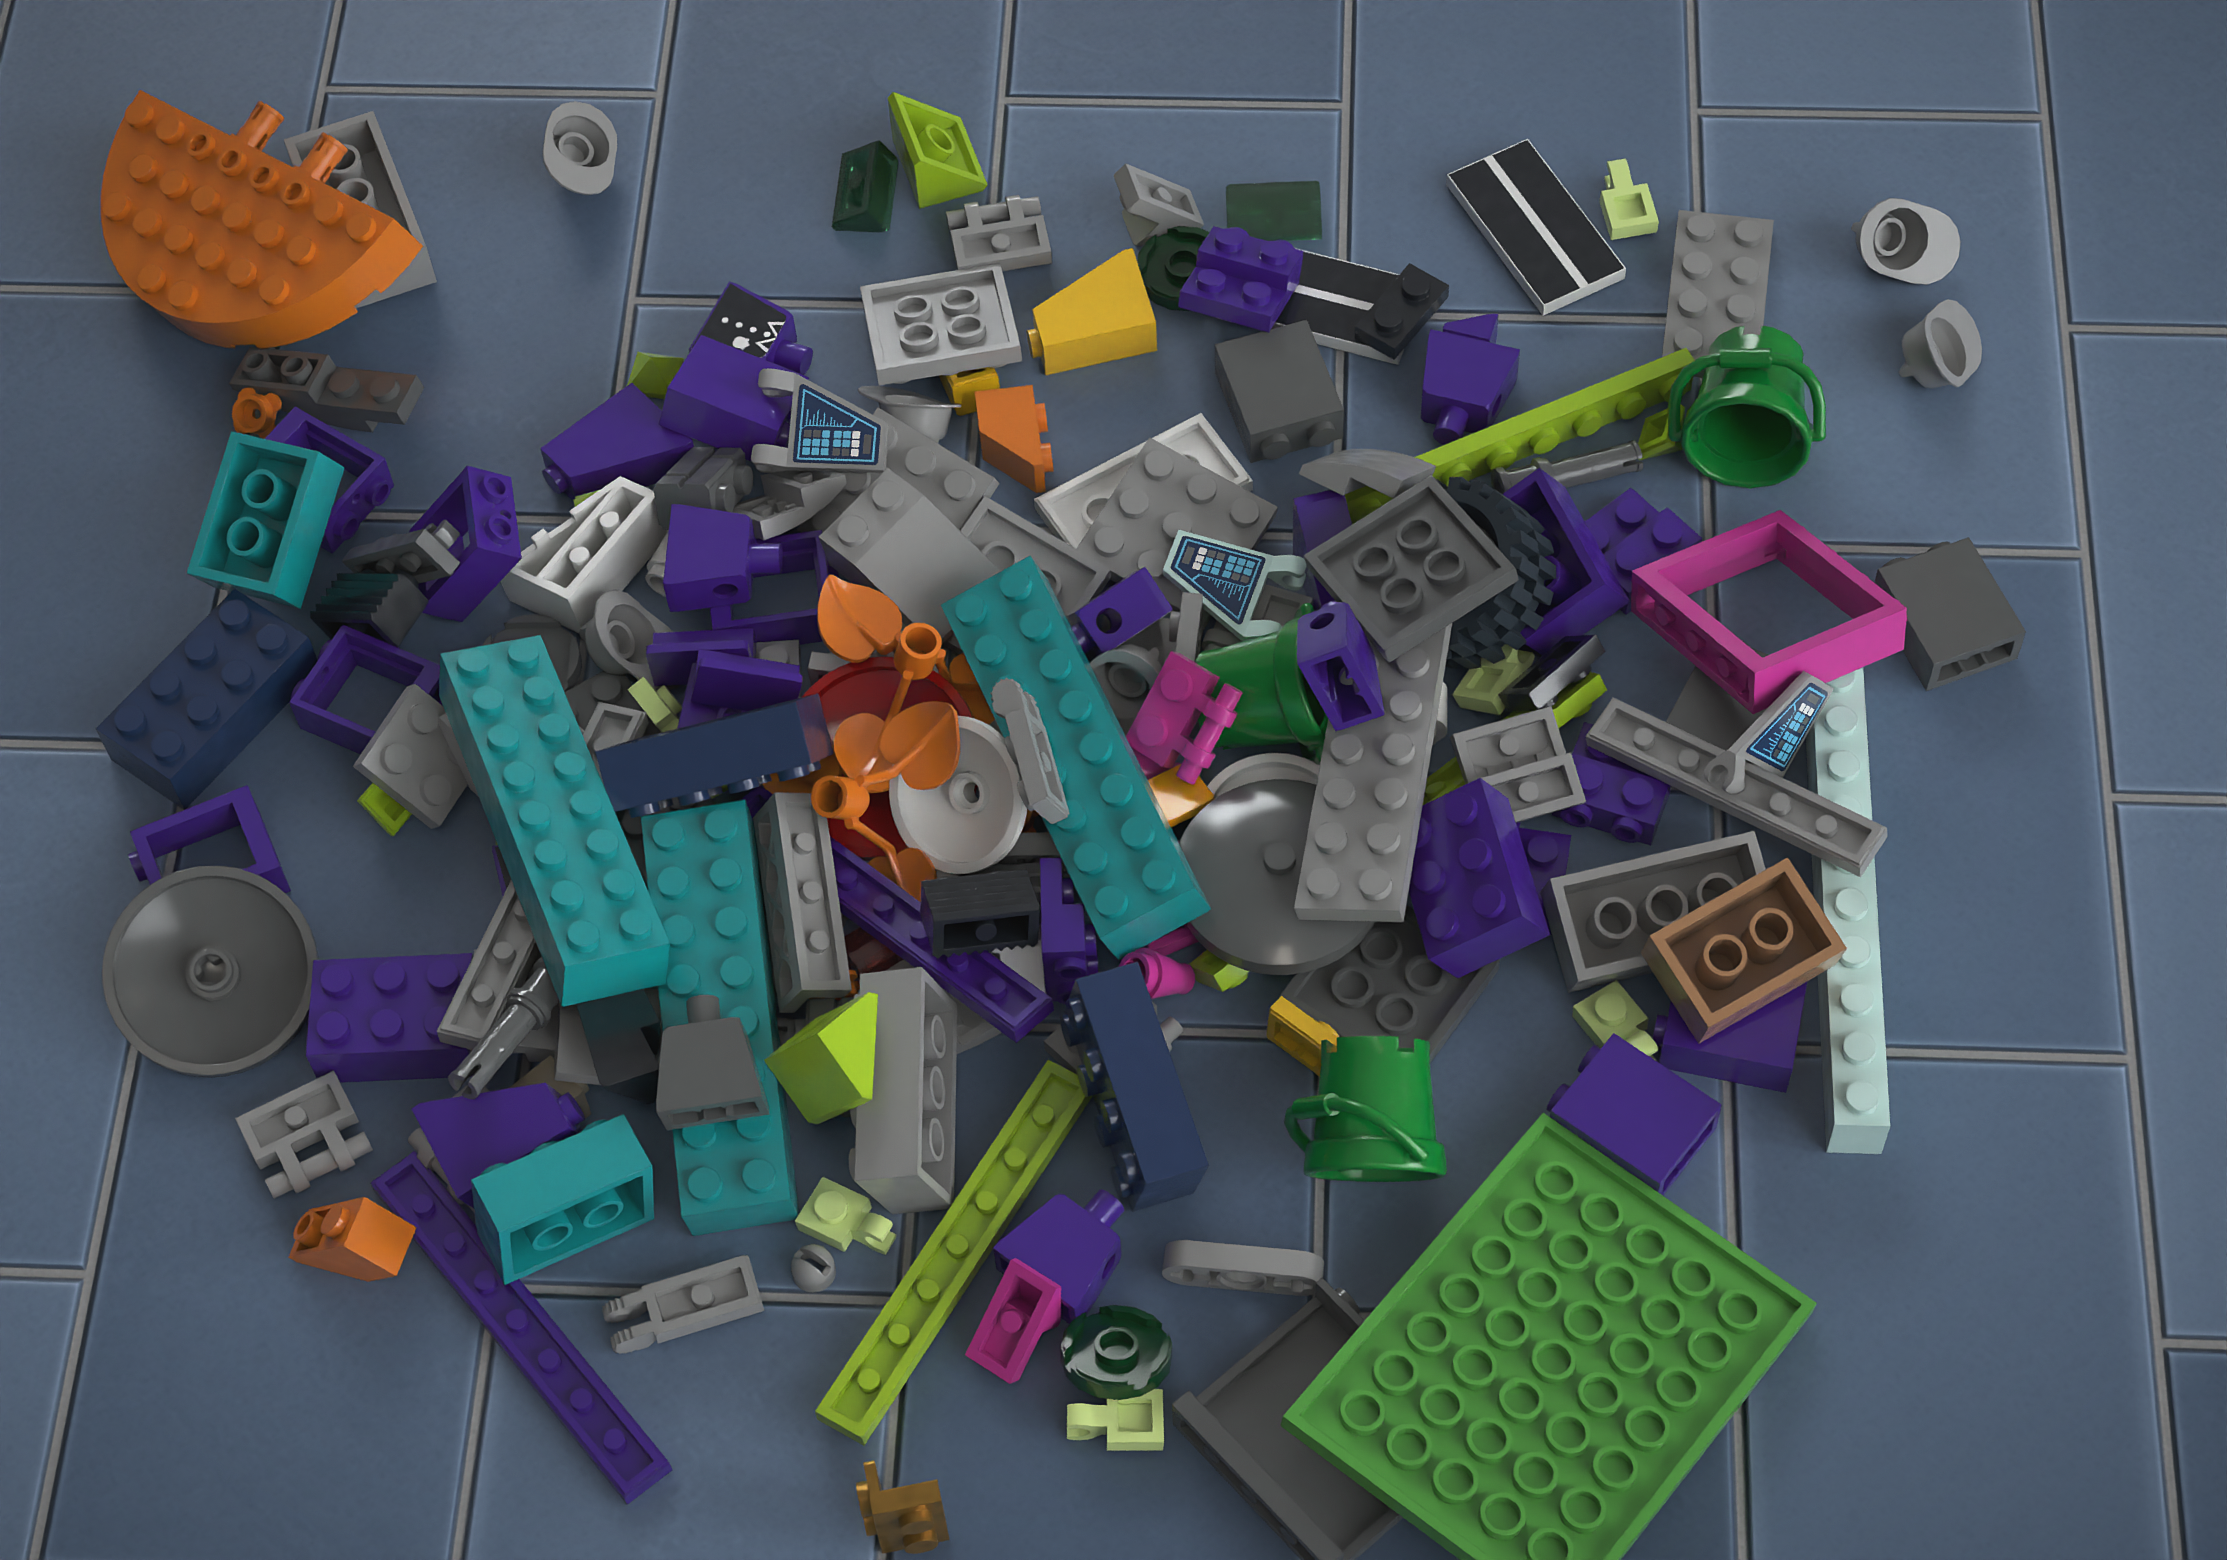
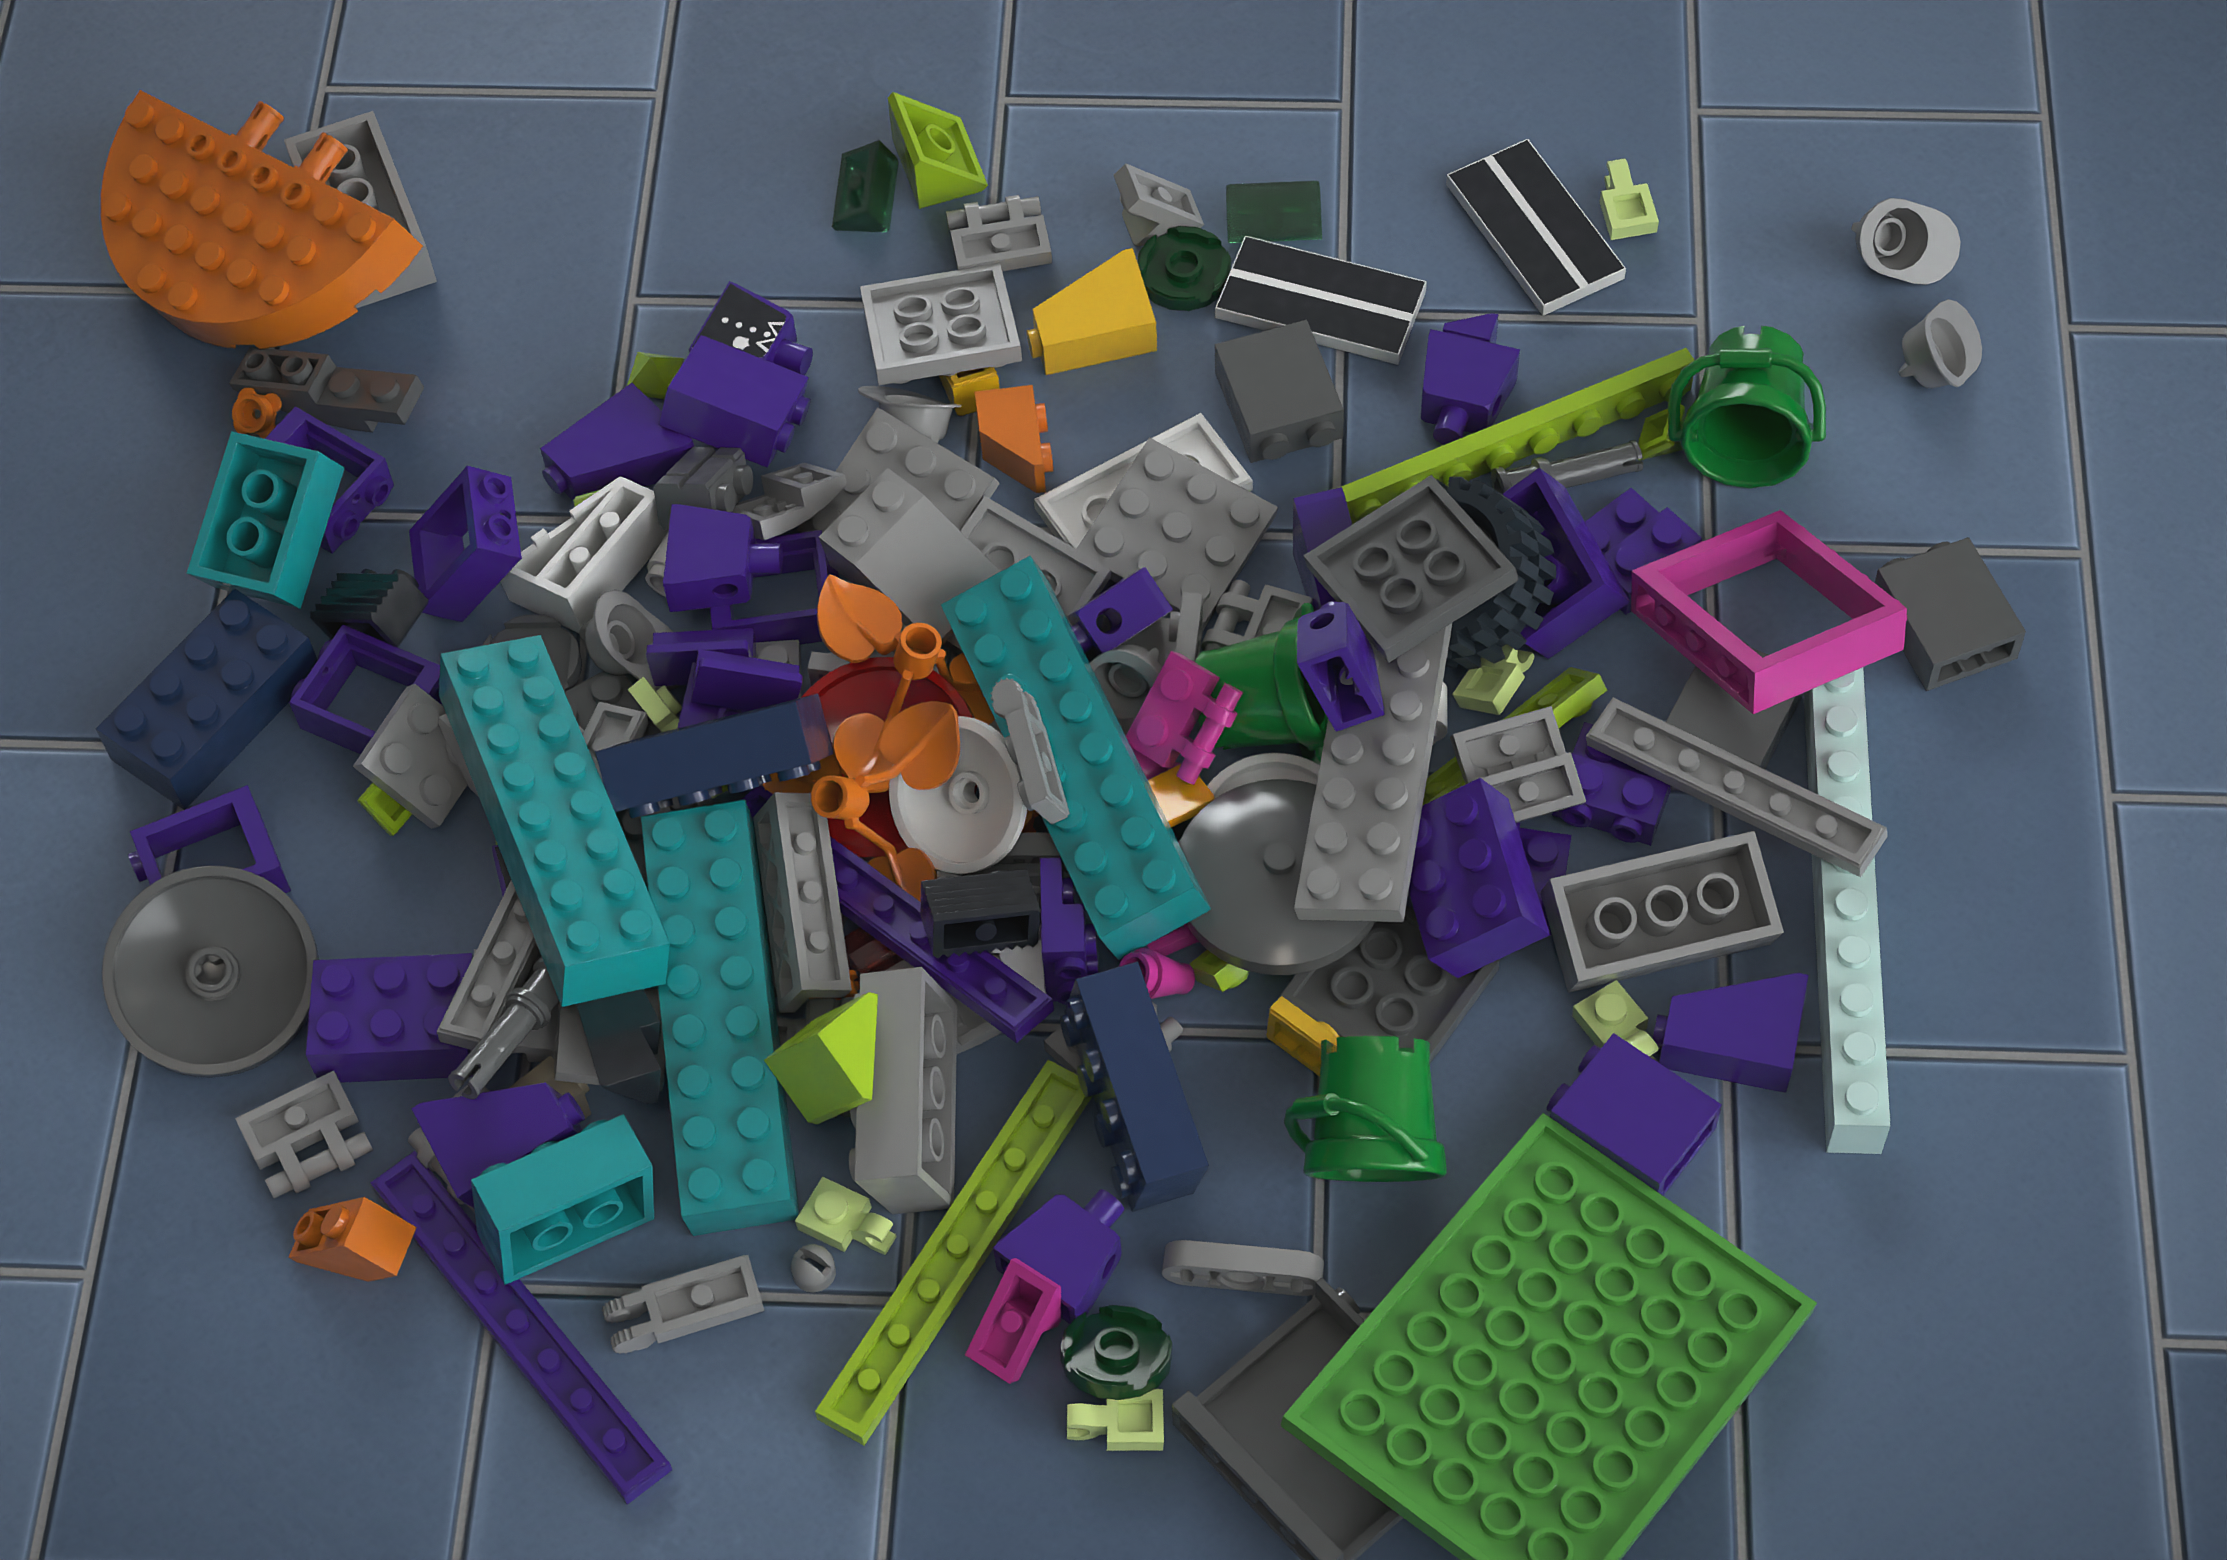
dark grey plate [342,520,460,584] -> none
light grey piece [543,101,617,195] -> none
dark grey torso [656,995,770,1130] -> none
flag [751,368,889,473] -> none
pearl gold bracket [856,1460,949,1554] -> none
flag [1163,530,1307,641] -> none
dark purple plate [1178,226,1304,333] -> none
light grey slope [1299,449,1436,499] -> none
black plate [1354,263,1449,360] -> none
black plate [1498,635,1606,712] -> none
medium nougat brick [1641,857,1847,1044] -> none
light grey plate [1662,210,1774,378] -> none
flag [1704,671,1834,794] -> none

